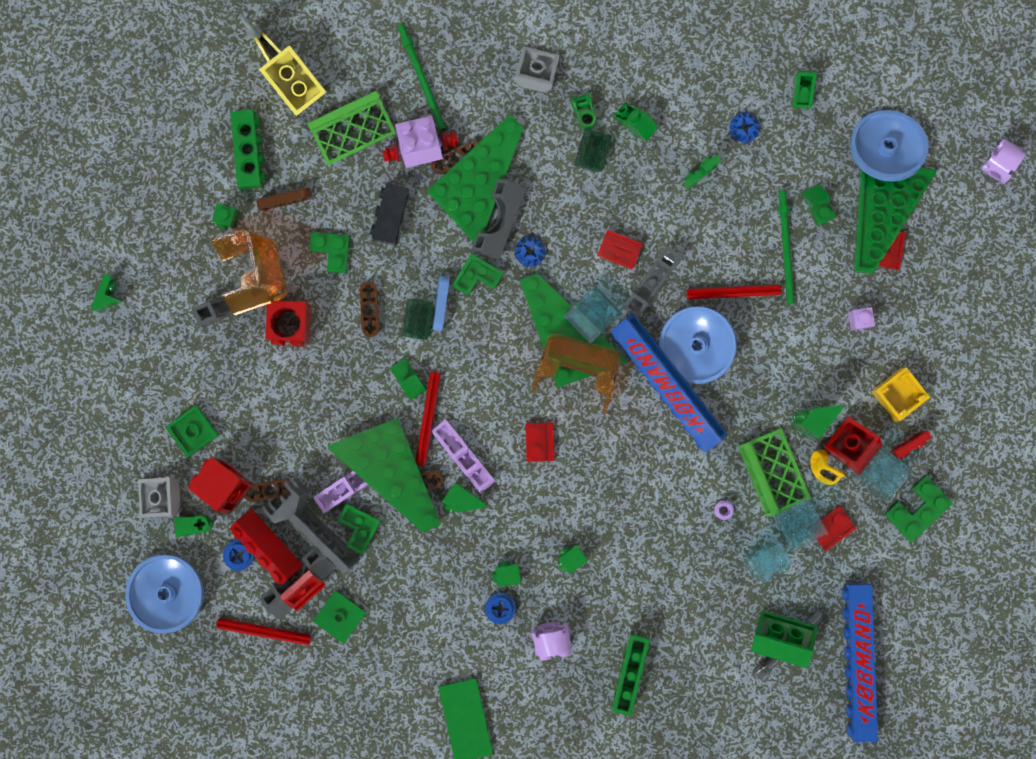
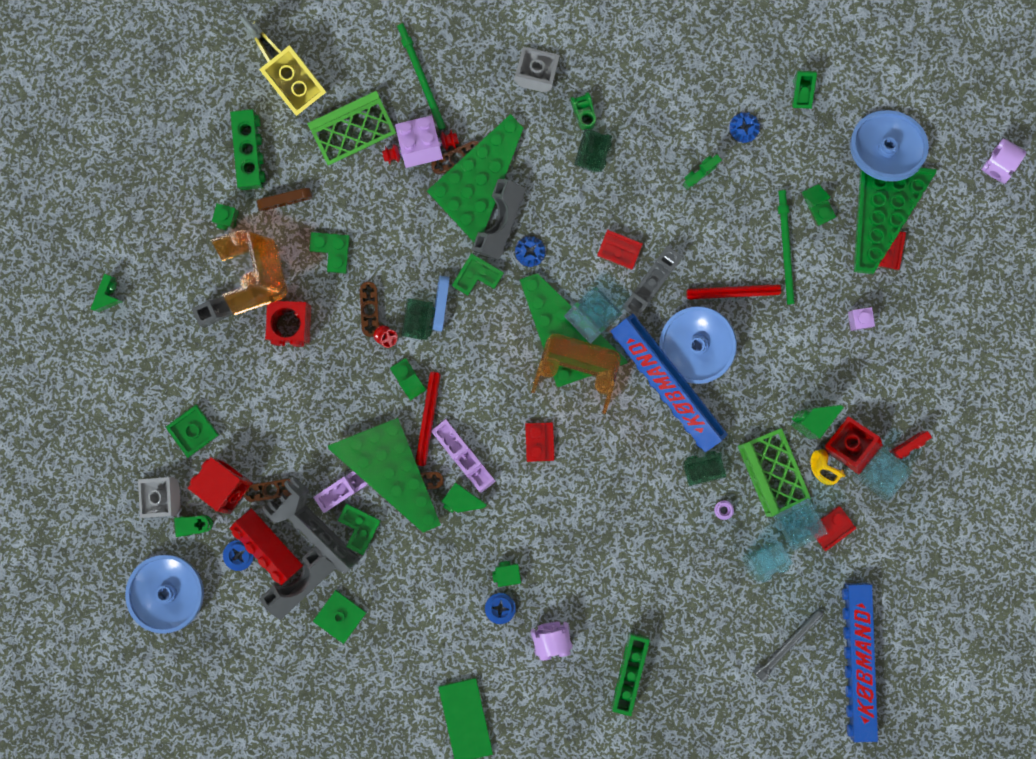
red axle [216,618,311,646] -> none
red plate [280,570,326,611] -> none
black brick [370,183,410,246] -> none
green brick [557,544,588,575] -> none
green slope [613,102,658,141] -> none
green slope [750,610,818,669] -> none
yellow container [871,367,930,422] -> none
green plate [883,475,953,543] -> none
none -> red wheel [374,325,398,348]
none -> clear green bracket [683,451,727,487]

